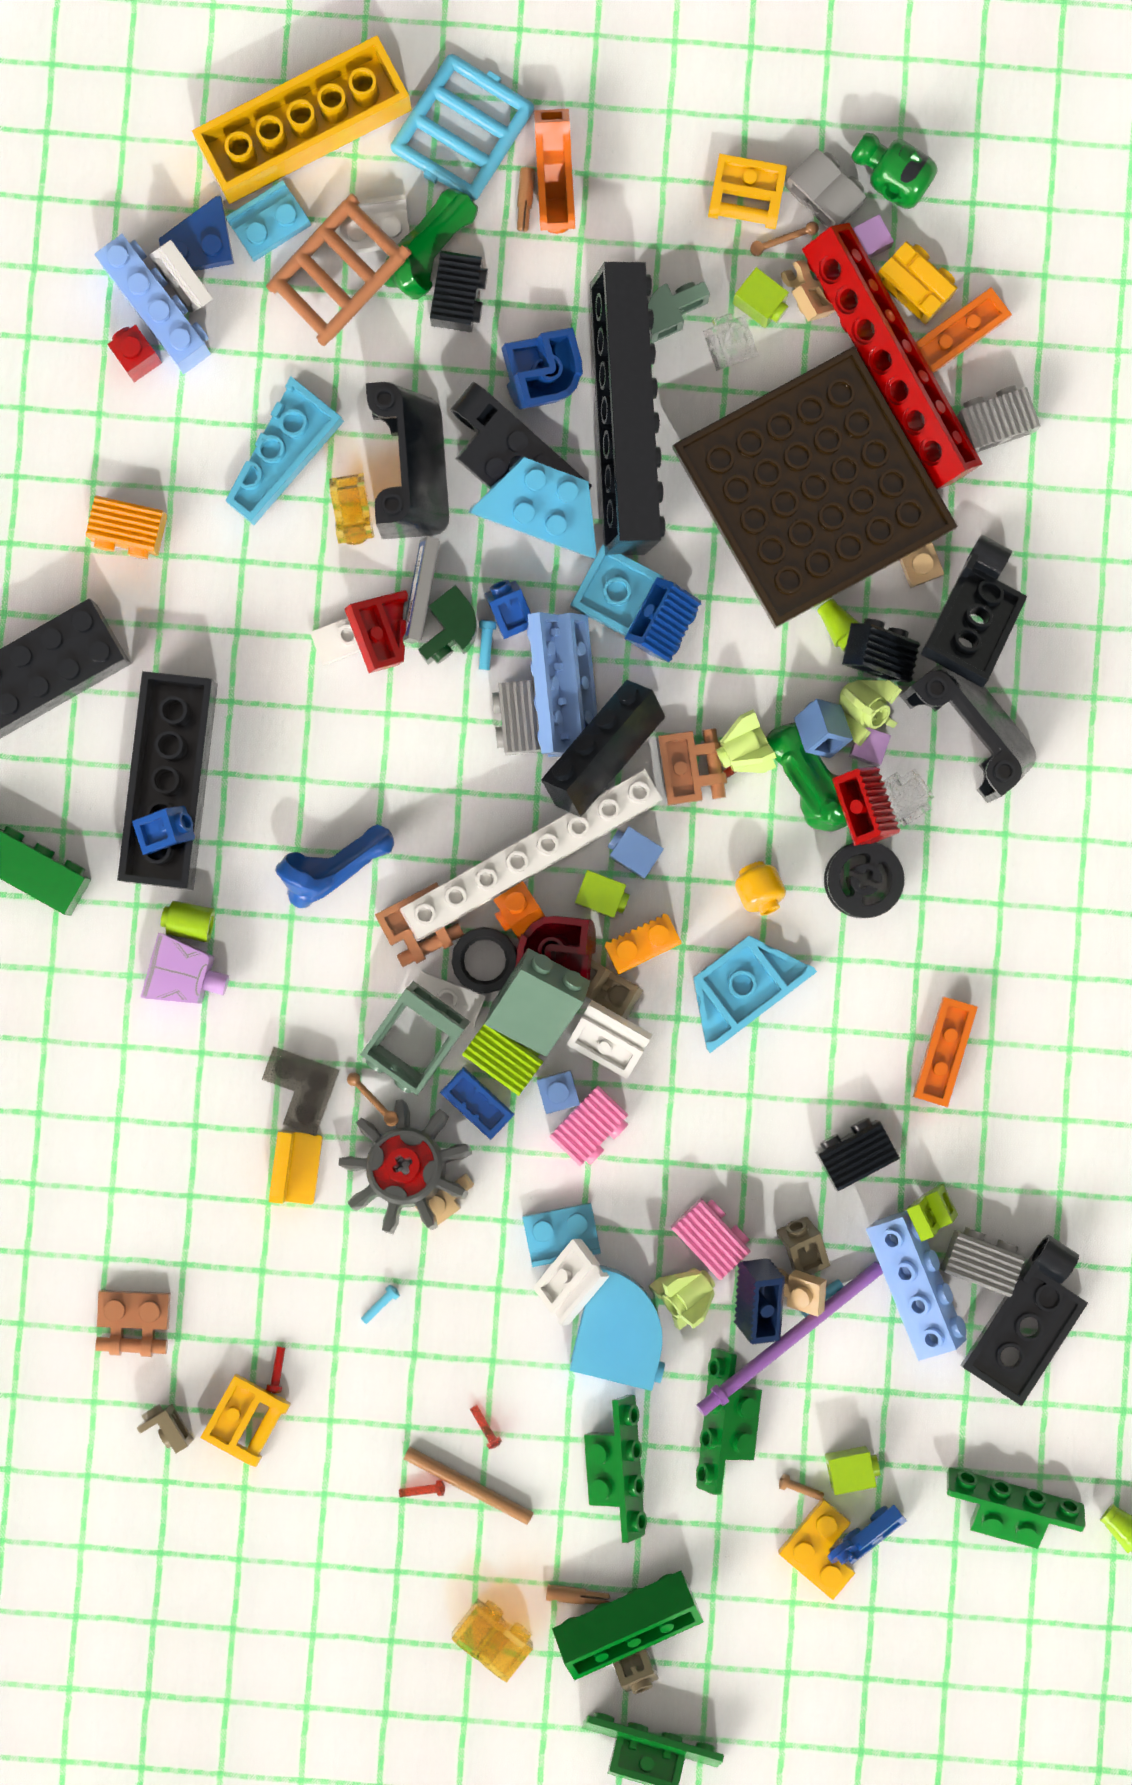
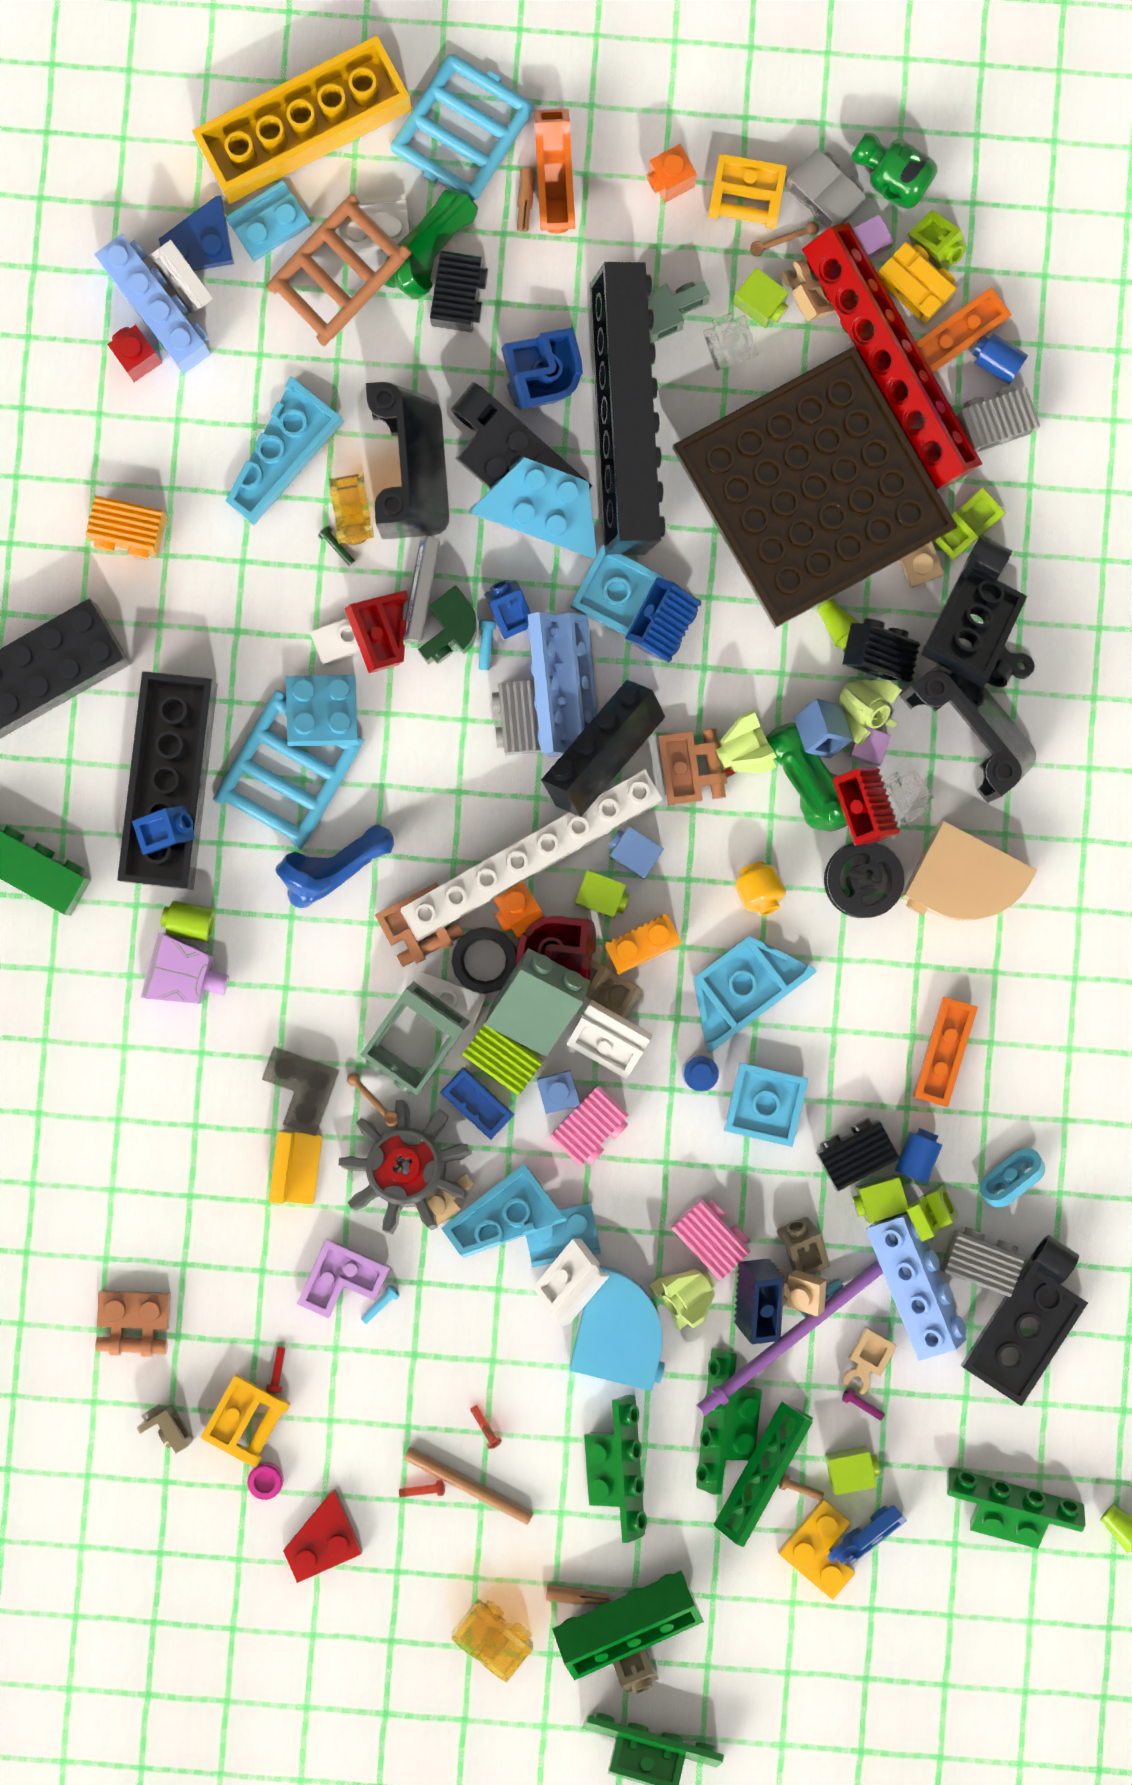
none -> medium azure bar [213,690,364,850]
none -> dark pink tile [247,1462,284,1500]
none -> red wing [283,1489,363,1583]
none -> medium azure plate [286,675,358,746]
none -> lavender plate [297,1238,391,1318]
none -> dark green piece [318,526,355,566]
none -> medium azure wing [441,1164,567,1258]
none -> orange brick [646,144,697,203]
none -> blue brick [682,1055,719,1092]
none -> green fence [713,1401,813,1547]
none -> medium azure plate [724,1062,808,1147]
none -> tan plate [842,1327,897,1395]
none -> magenta piece [842,1387,885,1421]
none -> lime brick [852,1175,908,1223]
none -> blue brick [895,1128,943,1184]
none -> tan brick [901,821,1037,921]
none -> lime bracket [908,210,967,270]
none -> lime slope [935,487,1007,561]
none -> blue brick [972,333,1028,385]
none -> medium azure plate [980,1148,1045,1207]
none -> black piece [987,646,1035,687]

